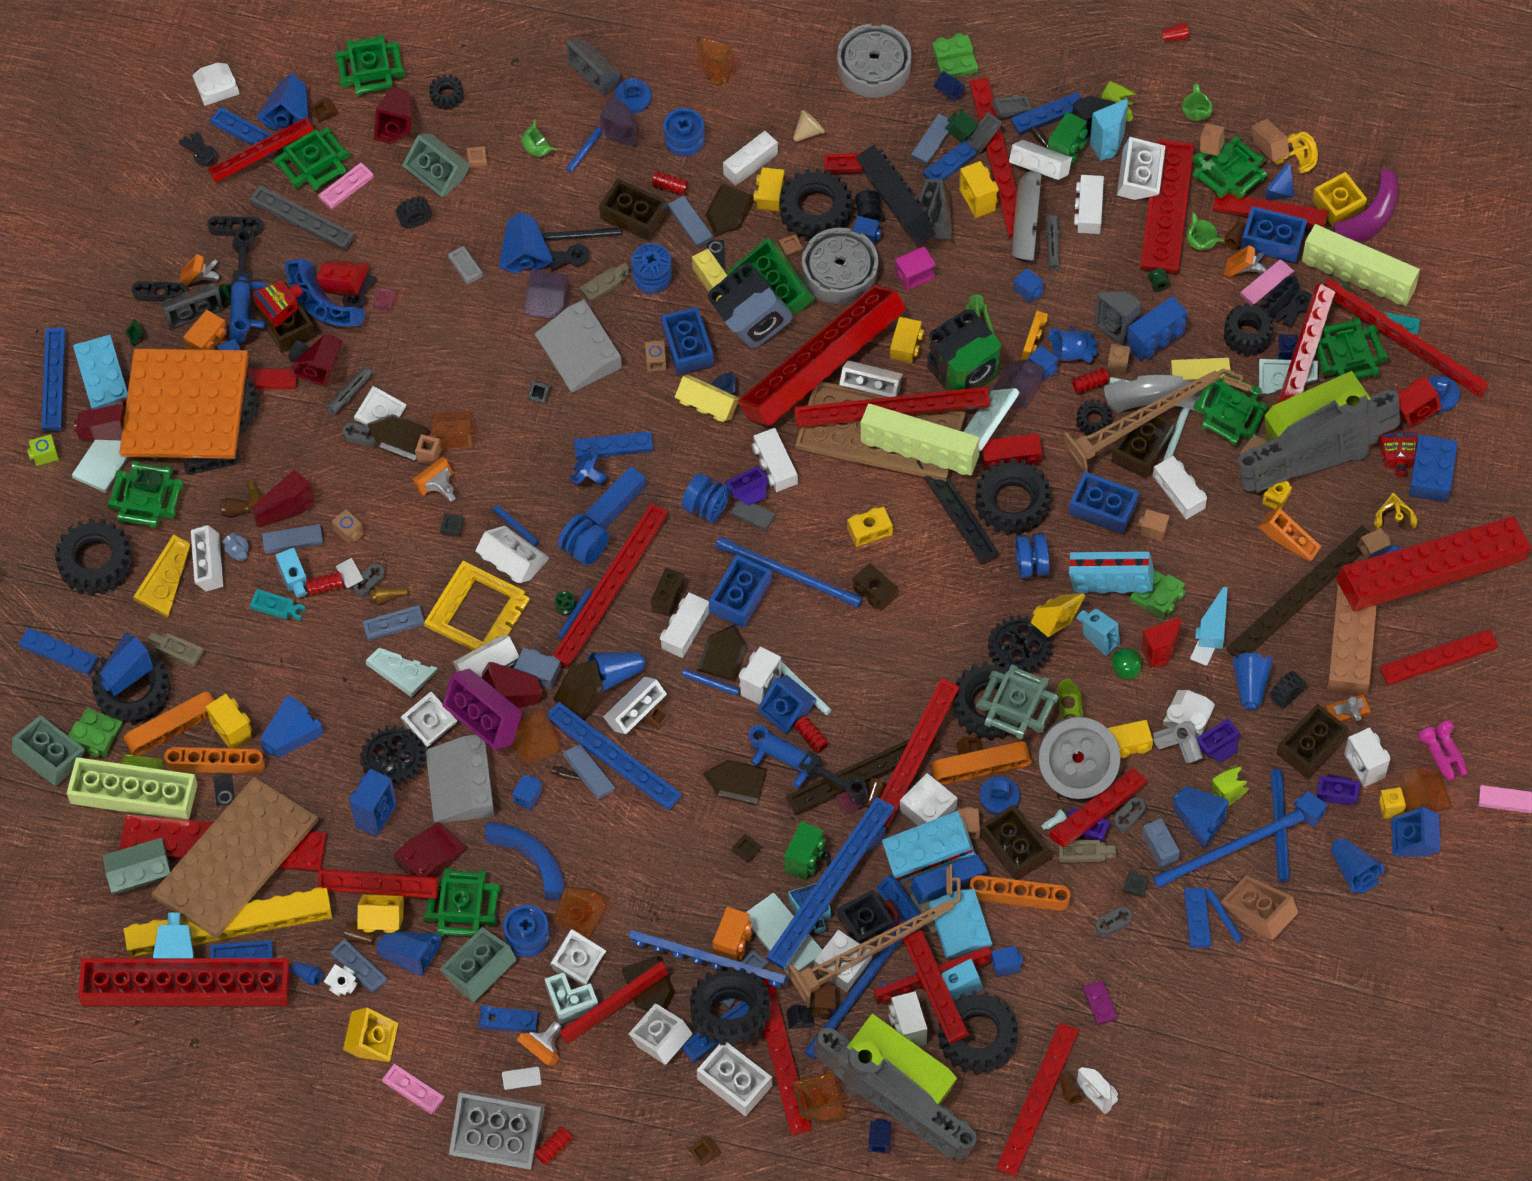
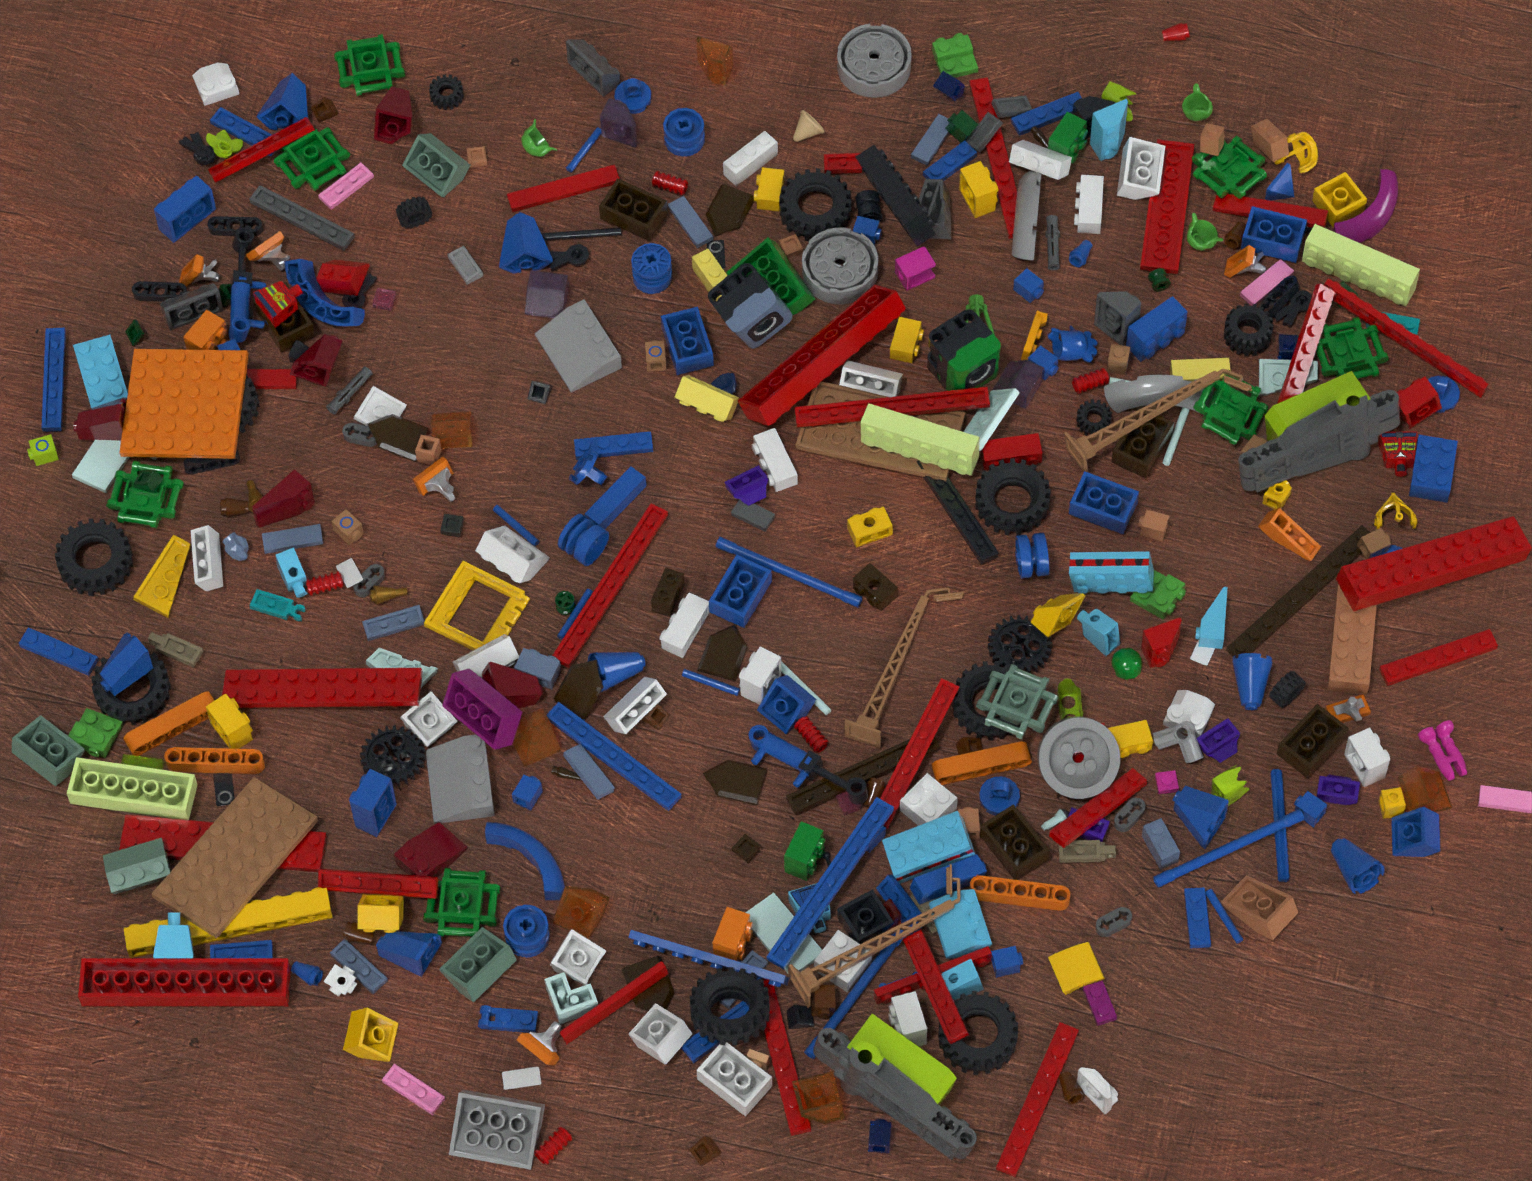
blue slope [260,695,324,758] -> none
dark tan hinge [579,263,630,304] -> none
blue wheel [681,472,731,523] -> none
pearl dark grey plate [1123,871,1149,898] -> none
white brick [1153,456,1207,519] -> none
none -> blue brick [154,175,216,243]
none -> lime plate [206,130,243,158]
none -> red plate [222,668,423,708]
none -> piece [246,231,290,271]
none -> red tile [507,164,620,212]
none -> light nougat plate [747,1049,769,1071]
none -> medium nougat piece [845,587,964,748]
none -> yellow slope [1048,942,1105,995]
none -> blue cone [1069,240,1093,267]
none -> dark pink plate [1155,770,1179,794]

